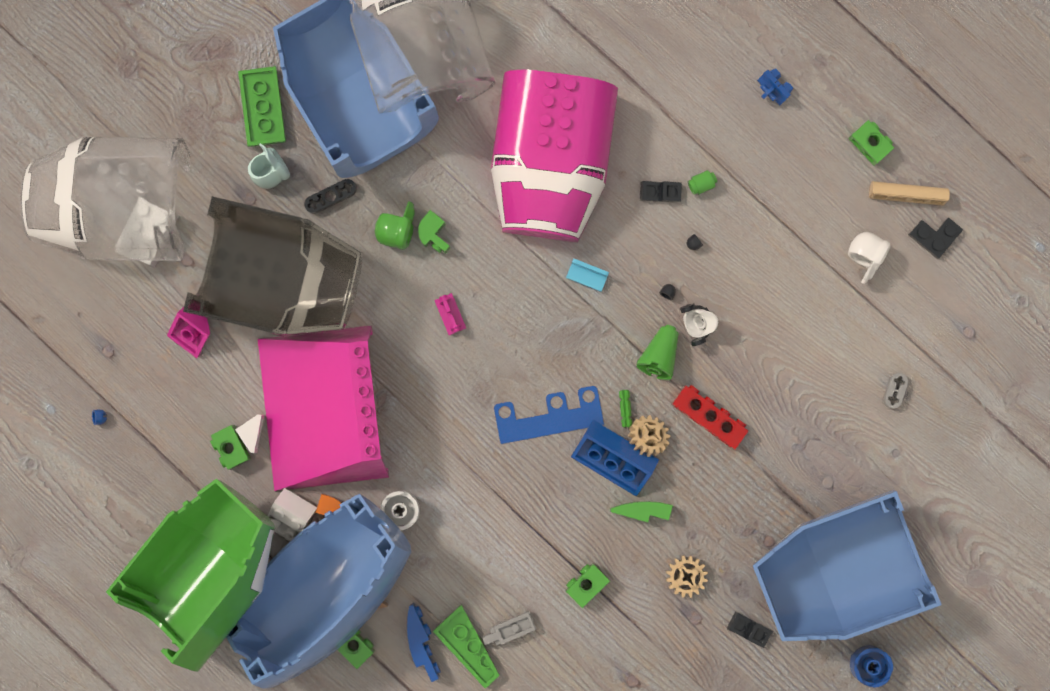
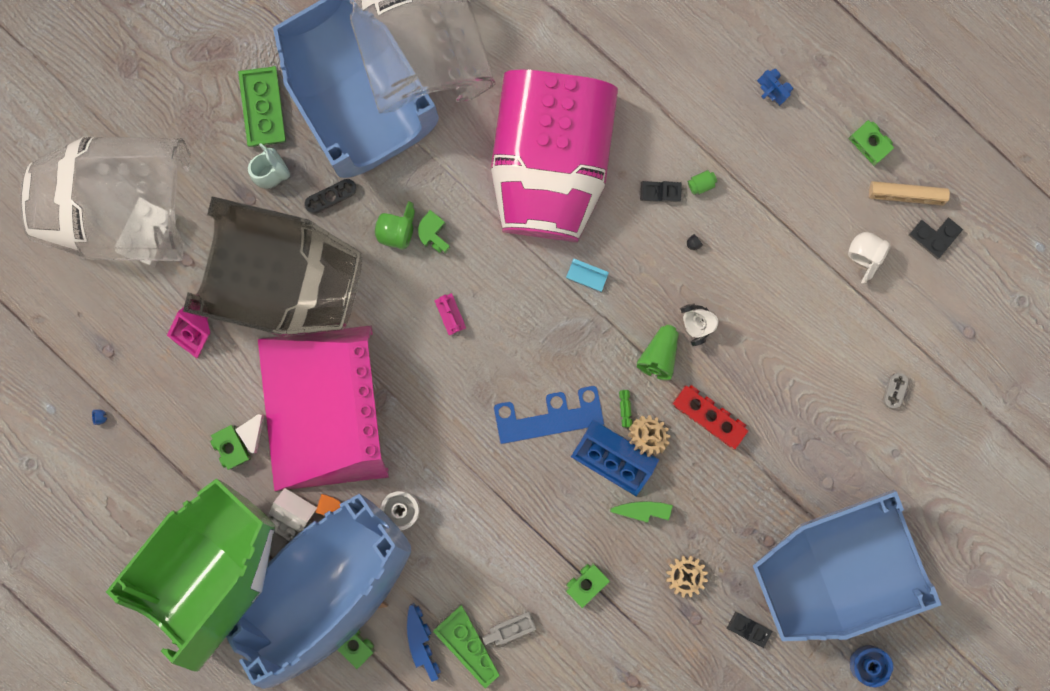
black hinge [659,284,676,300] -> none

